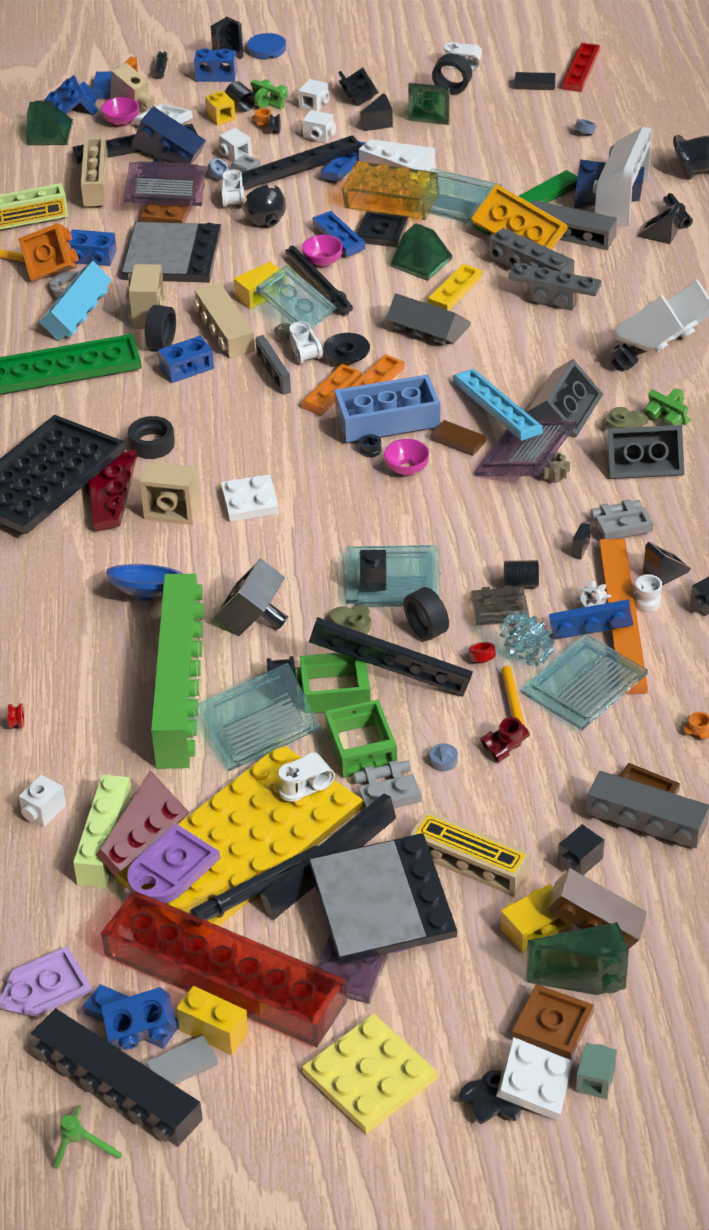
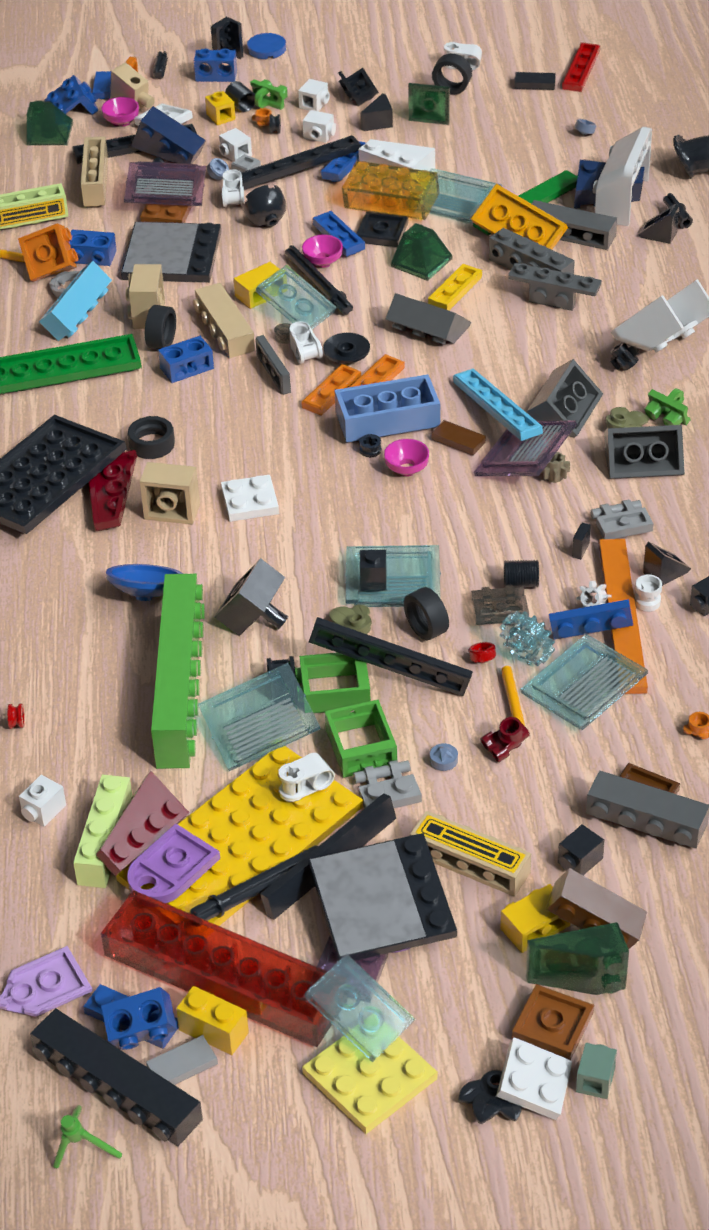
none -> clear light blue tile [304,954,415,1062]

